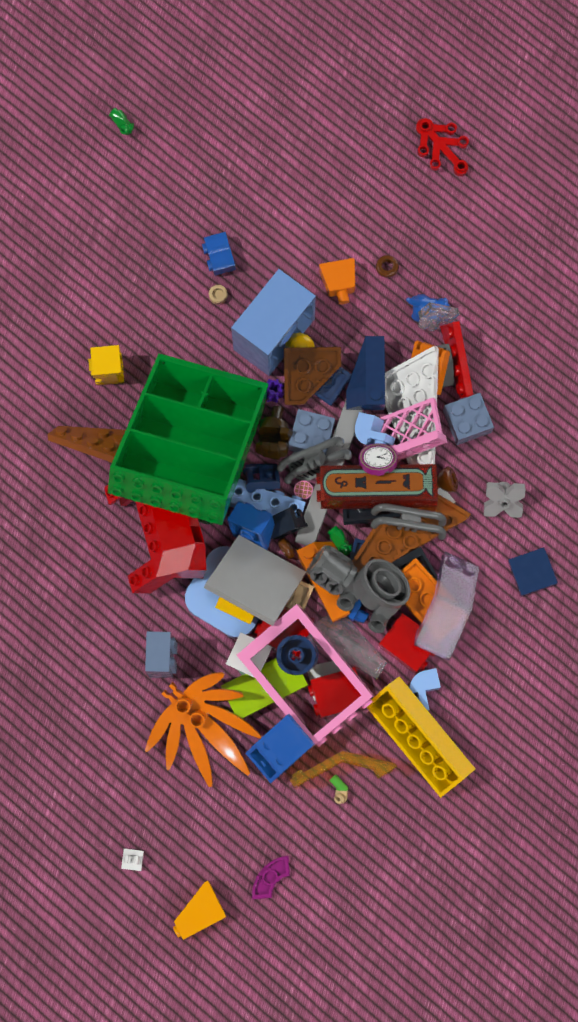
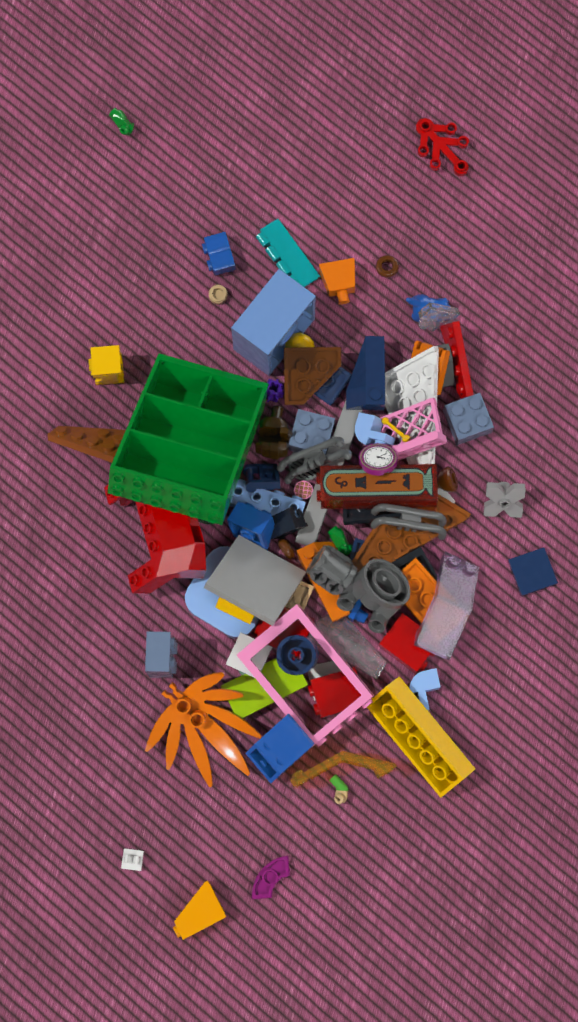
none -> teal windscreen [256,219,320,288]
none -> yellow hinge [382,417,410,442]

